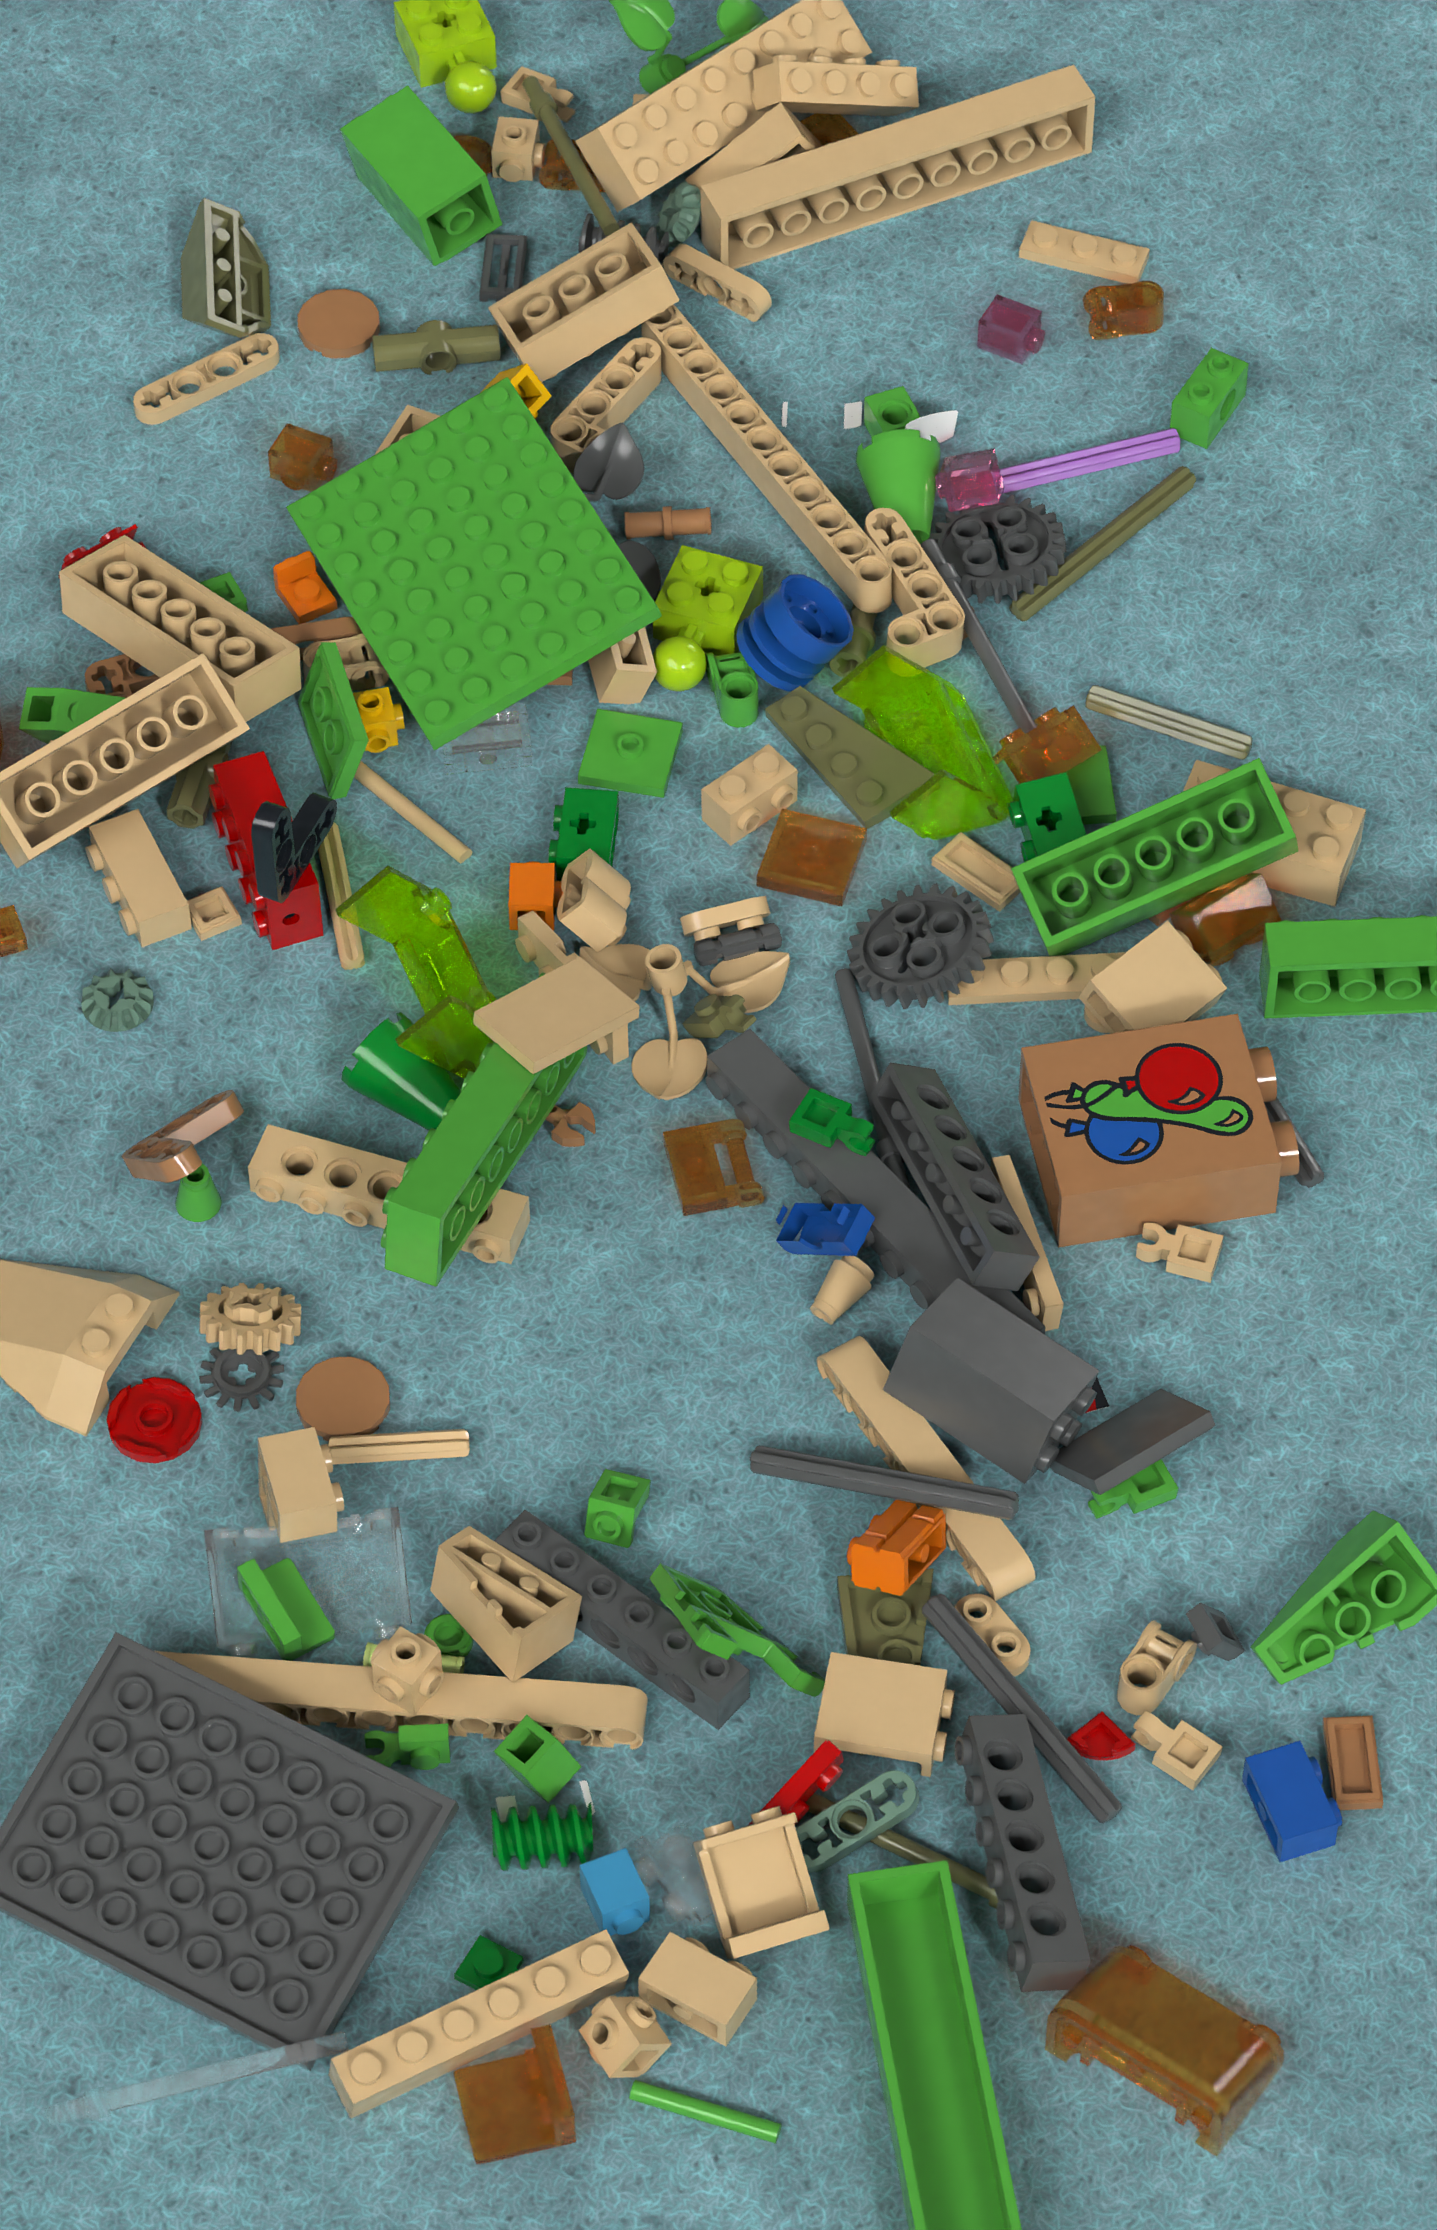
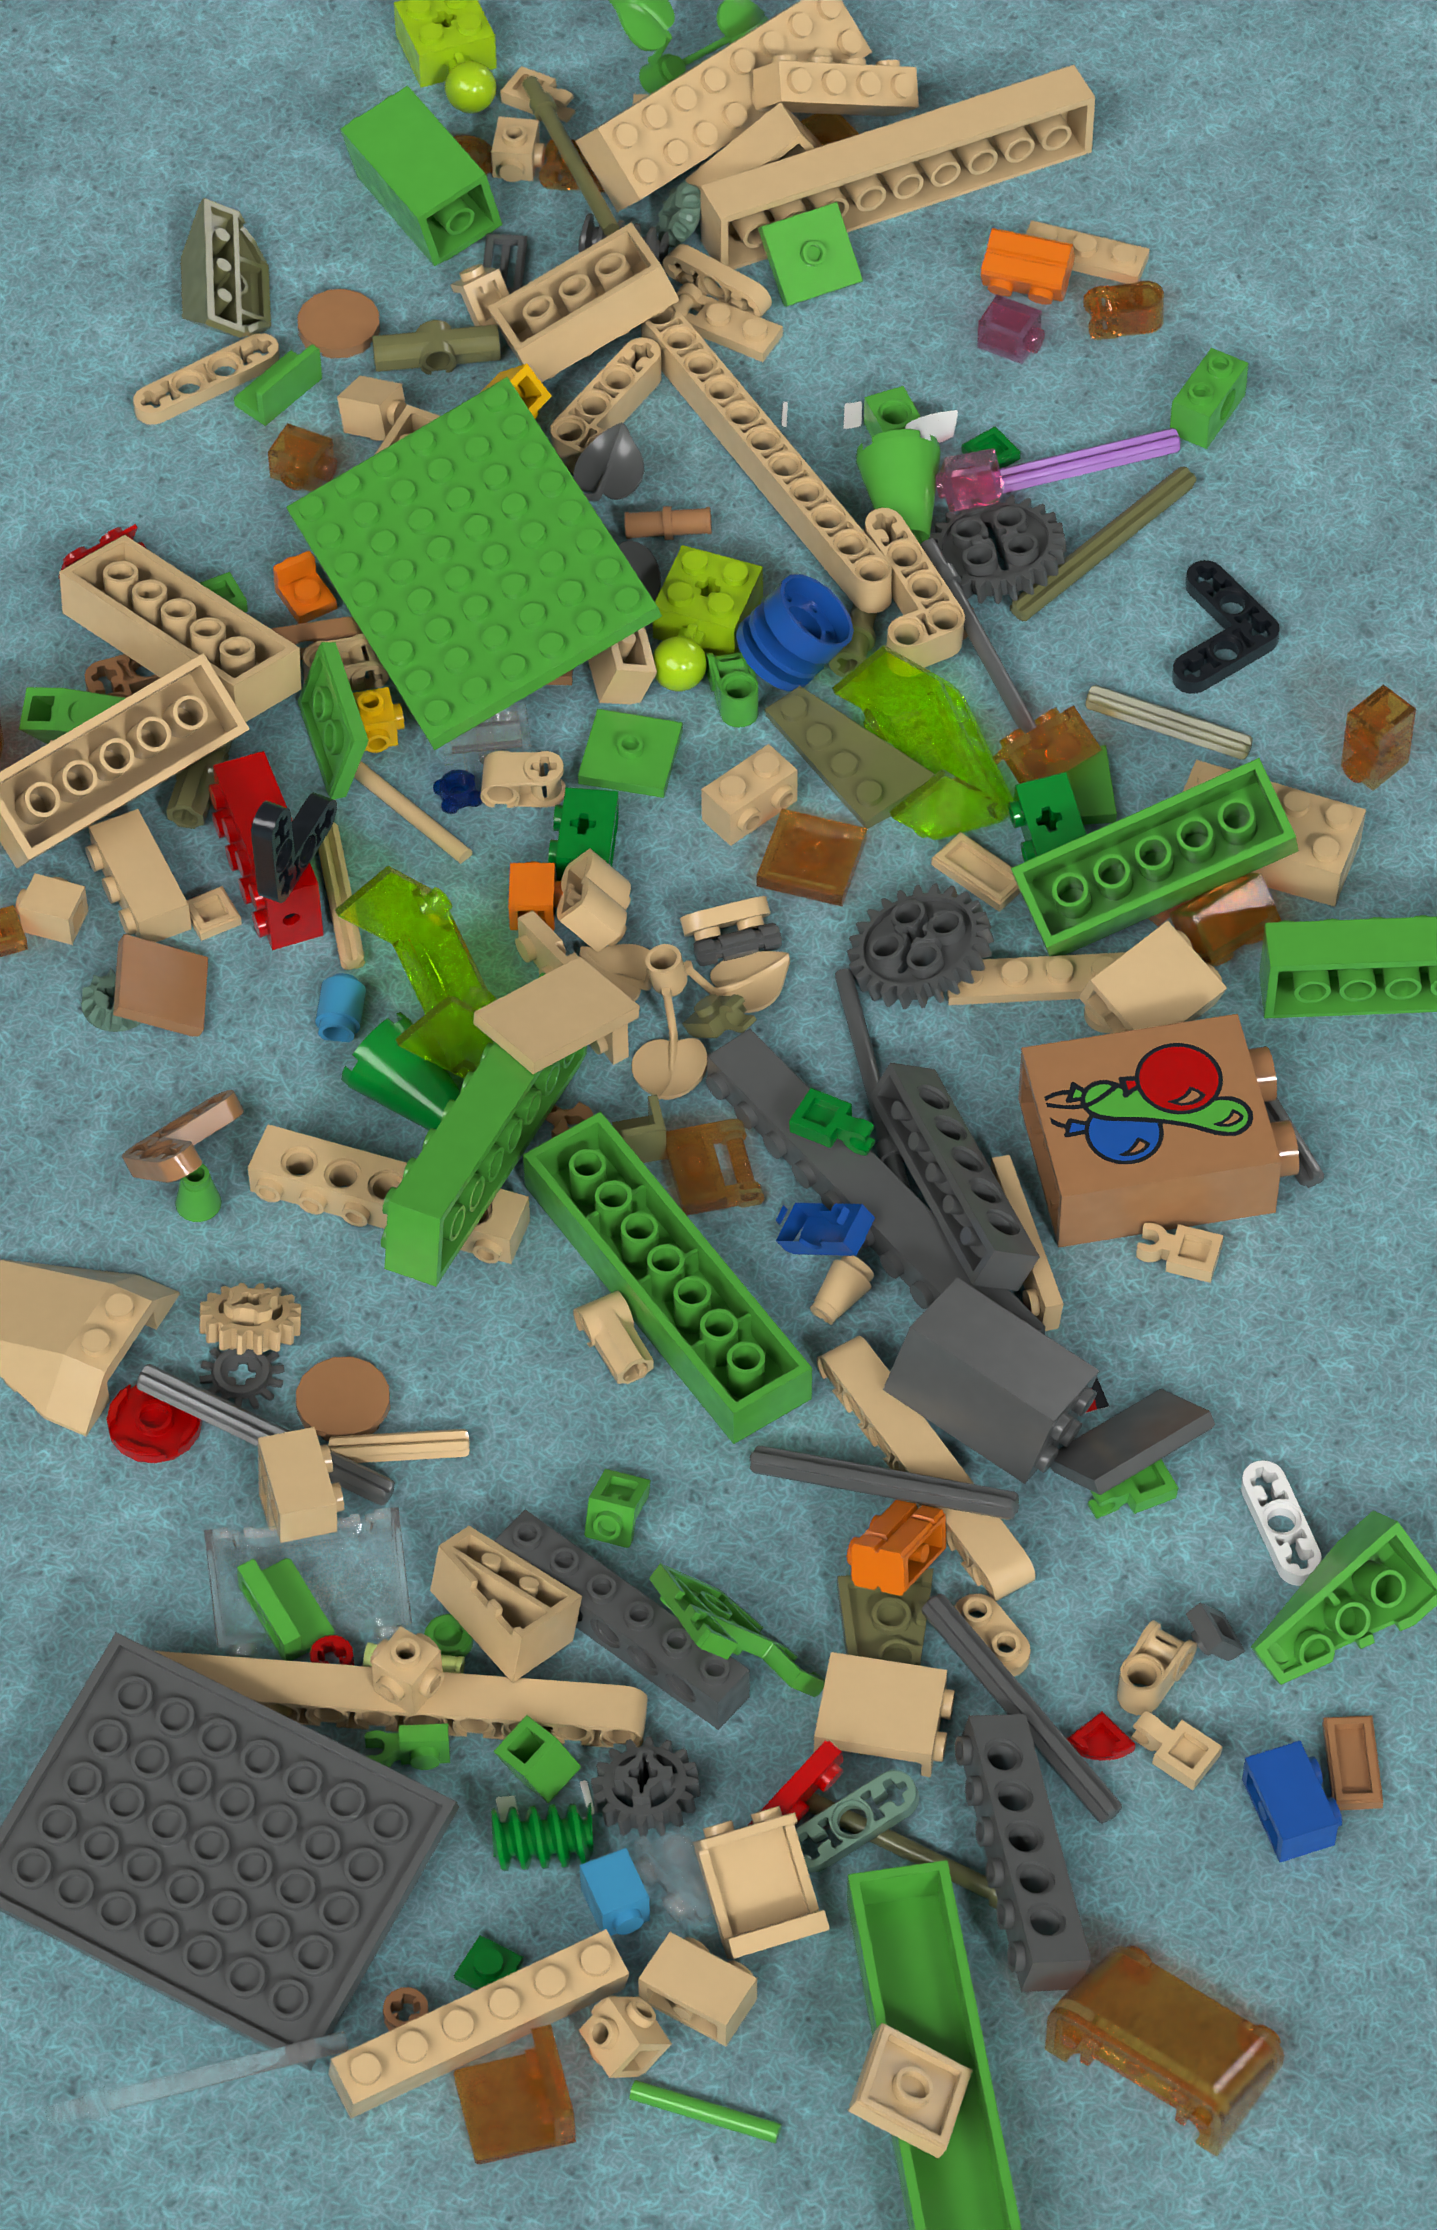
none -> tan brick [15,873,89,945]
none -> medium nougat tile [113,934,208,1036]
none -> dark grey axle [137,1364,395,1505]
none -> bright green panel [234,344,322,426]
none -> red bush [310,1635,355,1666]
none -> dark azure brick [315,973,366,1042]
none -> tan brick [337,376,407,441]
none -> medium nougat bush [383,1987,429,2031]
none -> clear blue plate [433,770,482,814]
none -> tan bracket [450,264,509,326]
none -> tan piece [480,750,566,808]
none -> bright green brick [523,1111,812,1444]
none -> tan piece [573,1291,654,1384]
none -> dark grey gear [591,1737,701,1839]
none -> olive panel [612,1095,667,1163]
none -> tan plate [674,283,783,362]
none -> bright green plate [758,202,863,307]
none -> tan tile [848,2023,972,2159]
none -> green tile [961,426,1021,473]
none -> orange brick [980,228,1075,305]
none -> black beam [1172,560,1280,694]
none -> white beam [1241,1461,1322,1586]
none -> clear orange brick [1341,684,1416,791]

